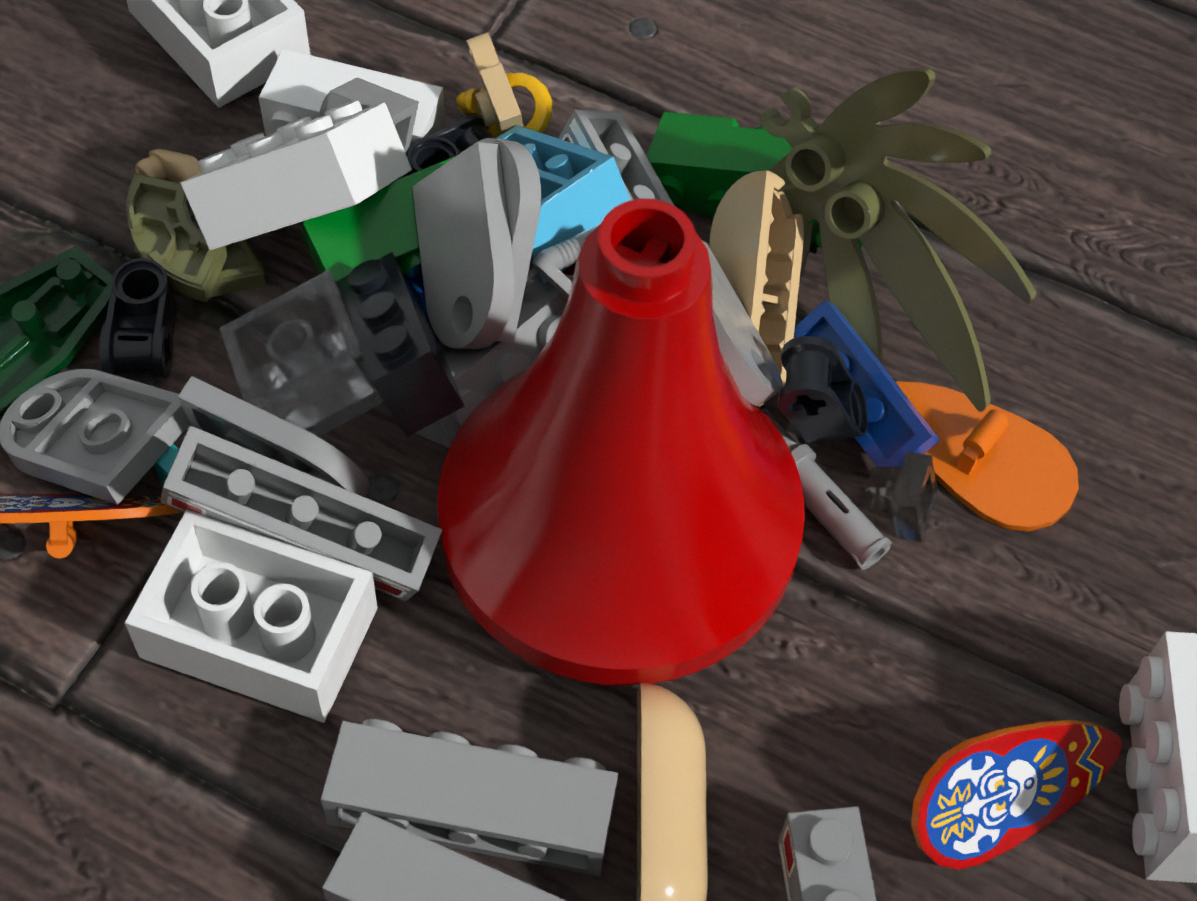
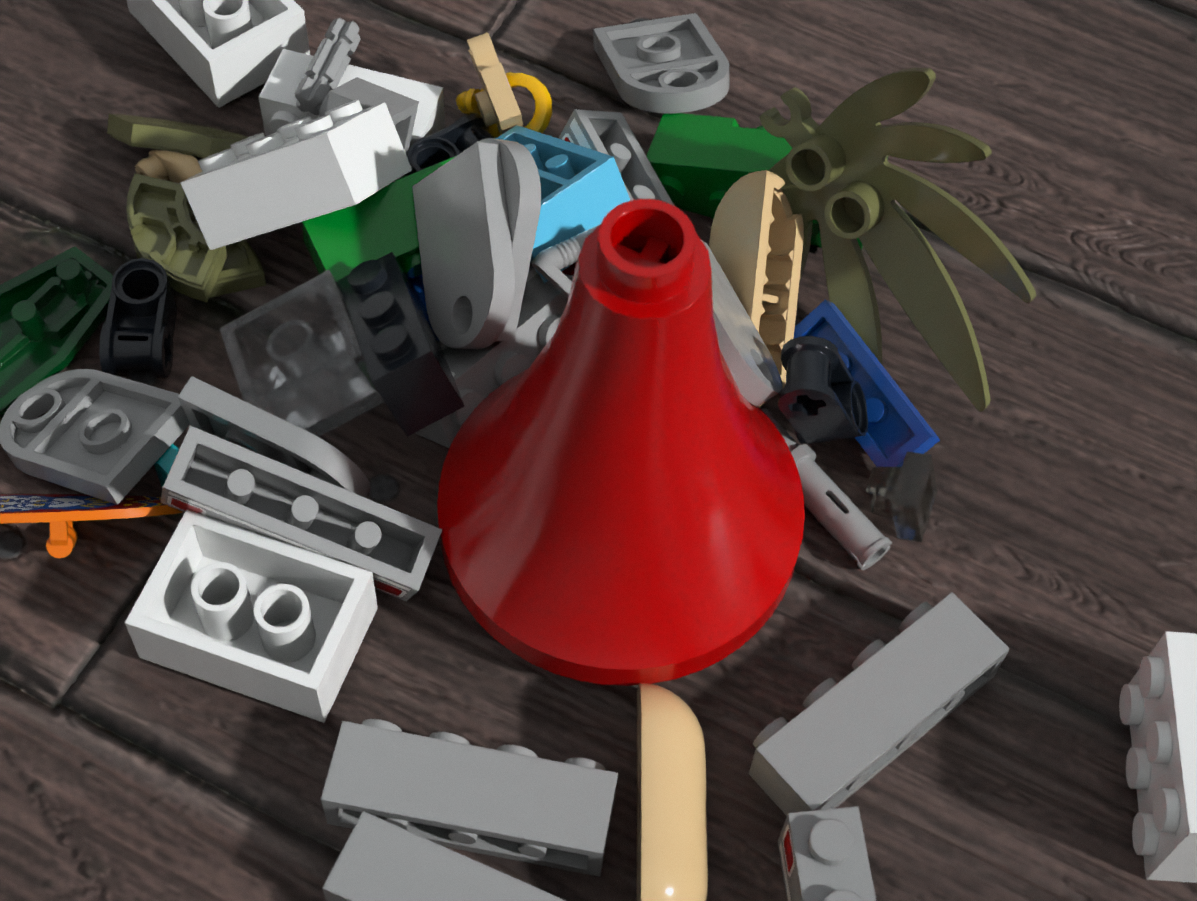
orange shield [895,381,1079,532] -> none
shield [911,720,1122,870] -> none
none -> olive tile [107,113,248,159]
none -> light grey axle [295,18,361,115]
none -> light grey tile [593,13,730,114]
none -> light grey brick [748,592,1010,816]

